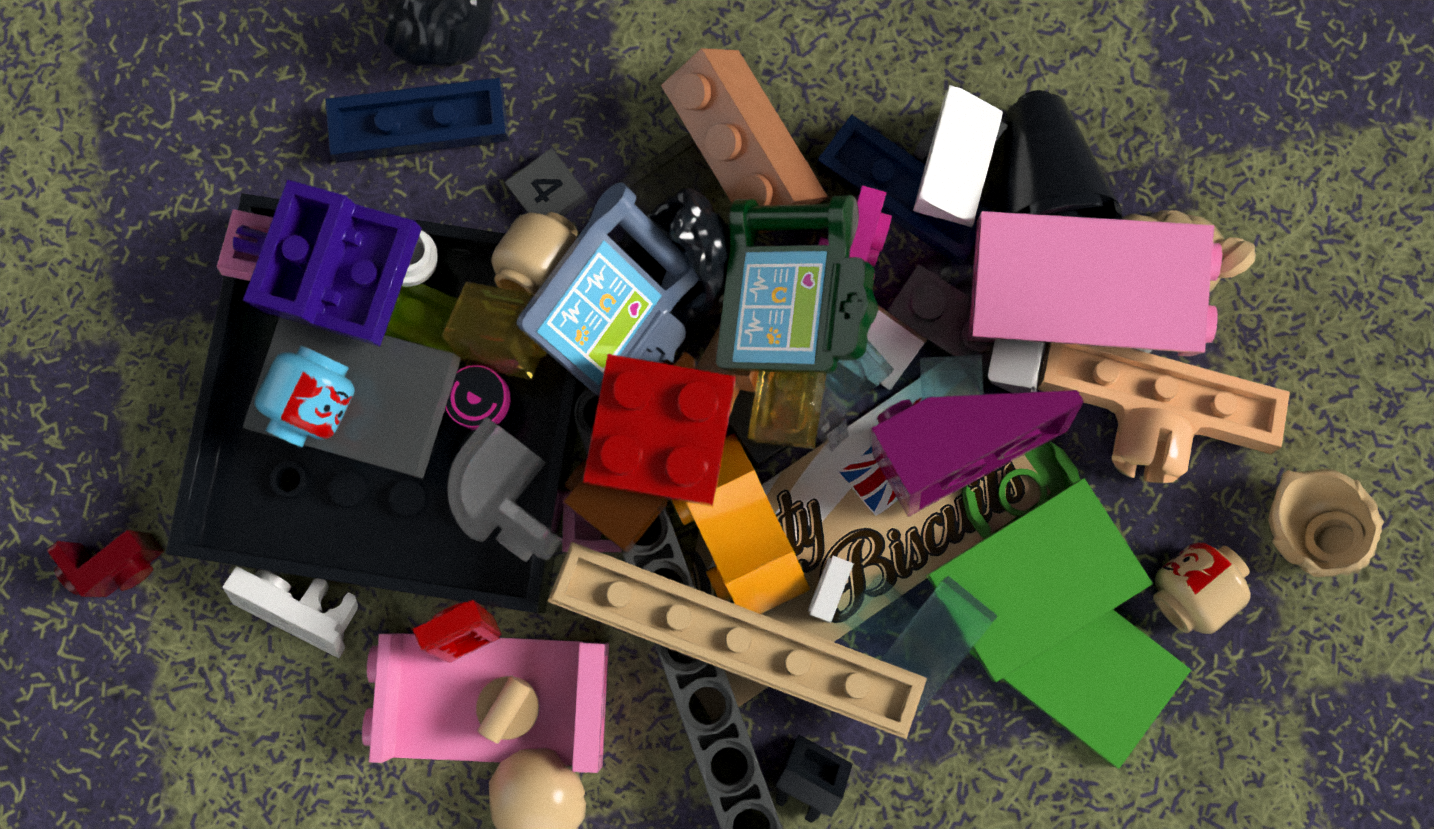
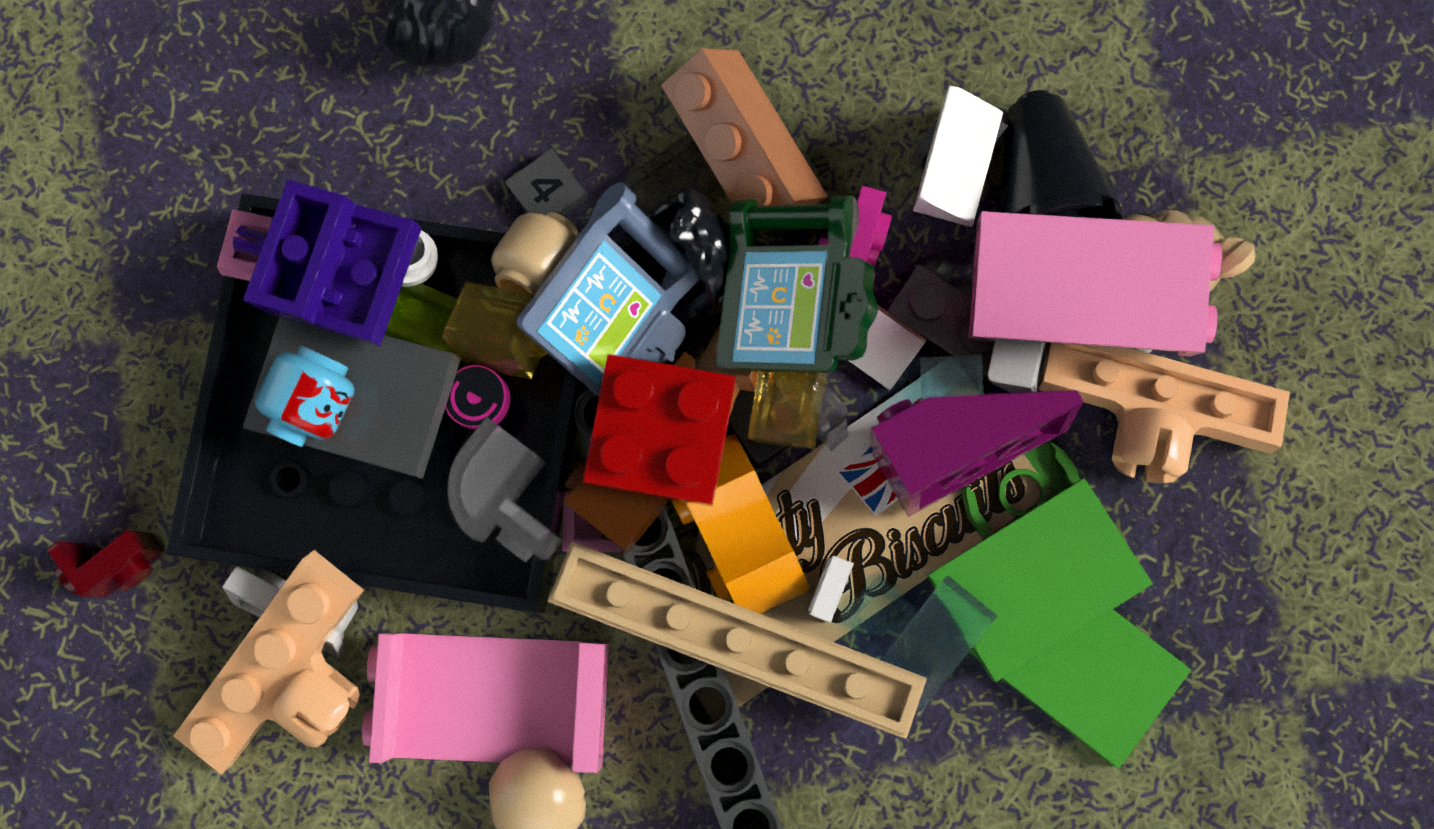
dark blue plate [325,78,509,162] -> none
red plate [412,600,502,663] -> none
tan plate [476,675,539,743] -> none
black tile [775,734,853,823] -> none
clear light blue plate [811,339,894,412] -> none
dark blue plate [816,114,994,267] -> none
tan head [1153,543,1251,634] -> none
tan hair [1268,469,1384,577] -> none
none -> light nougat plate [173,550,364,775]

